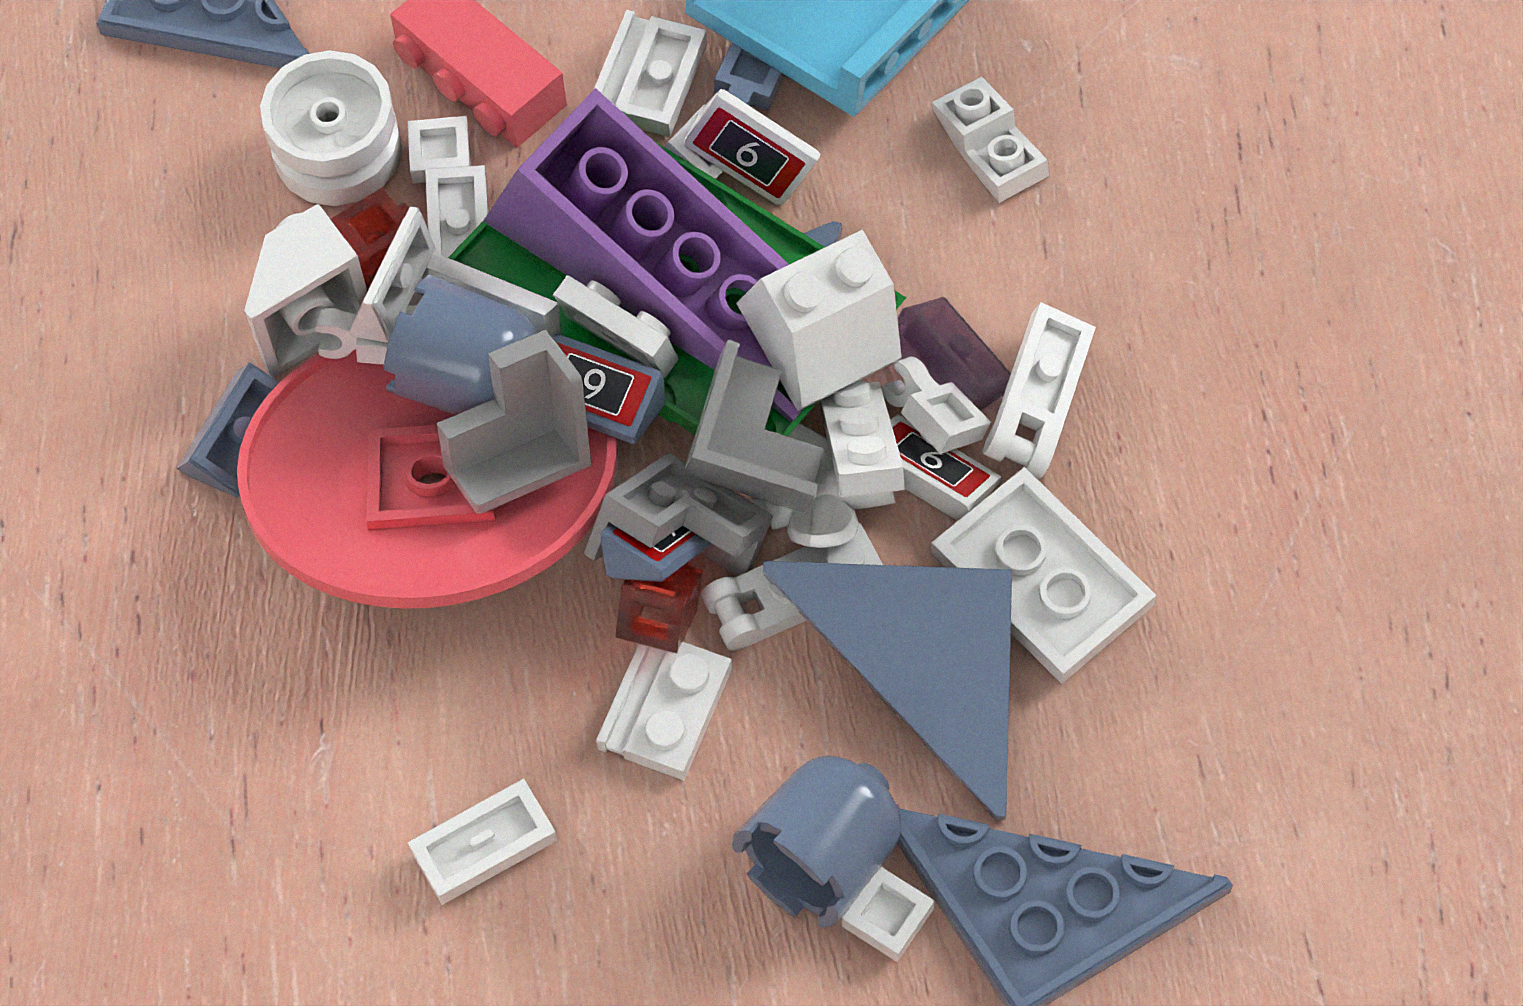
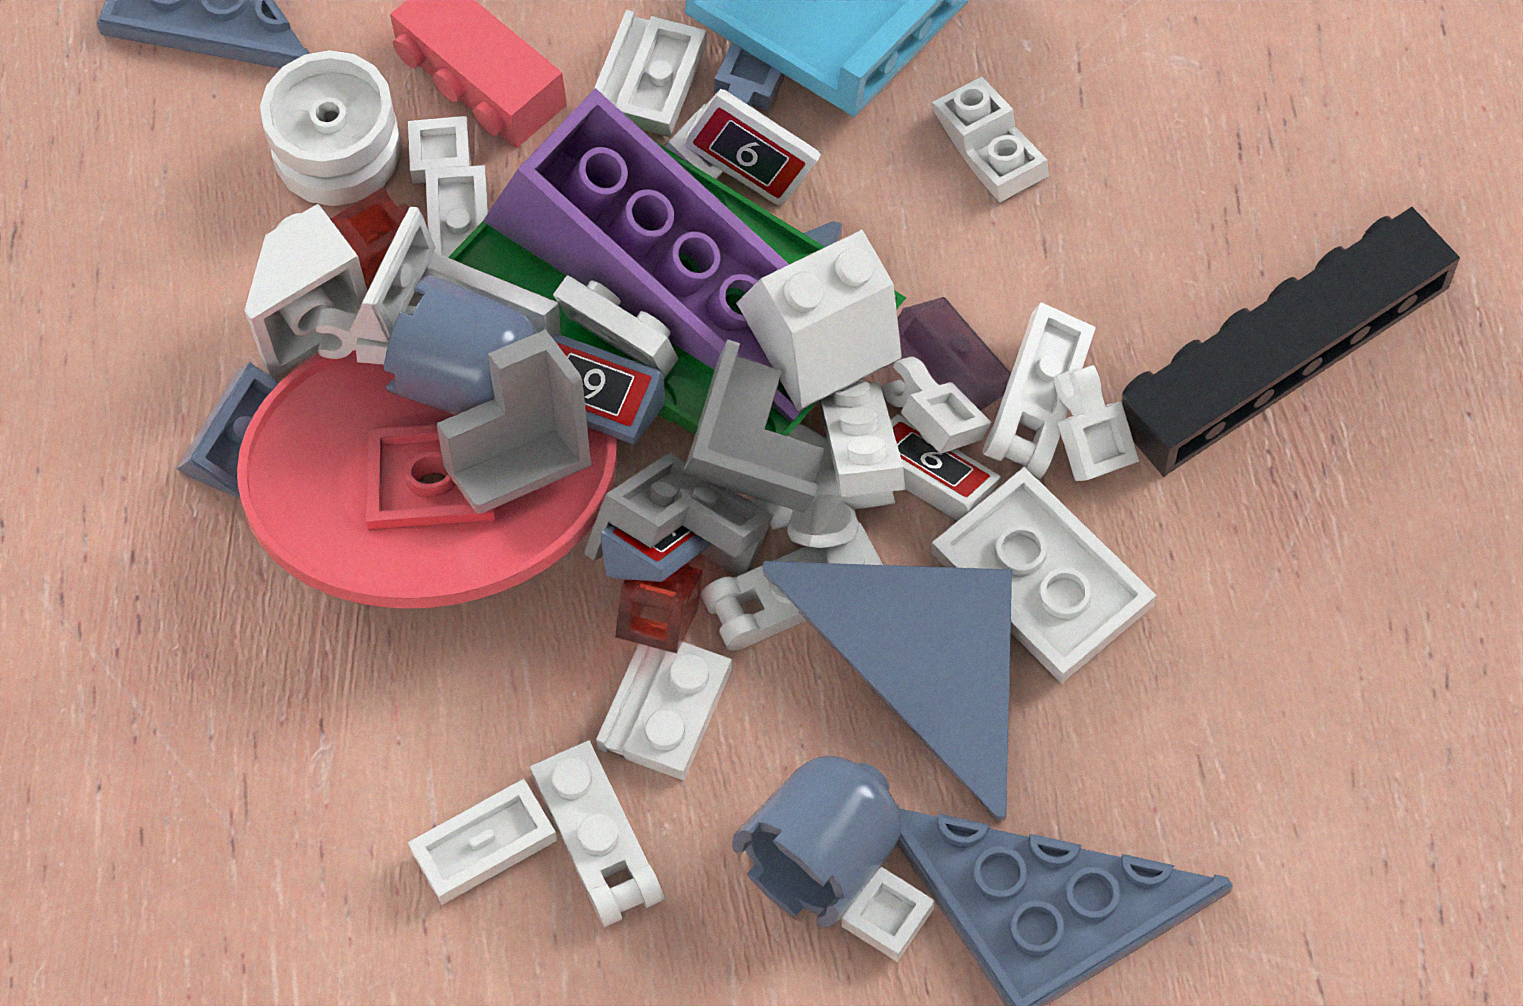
none -> white plate [530,740,665,928]
none -> white plate [1054,365,1139,481]
none -> black brick [1122,206,1460,477]

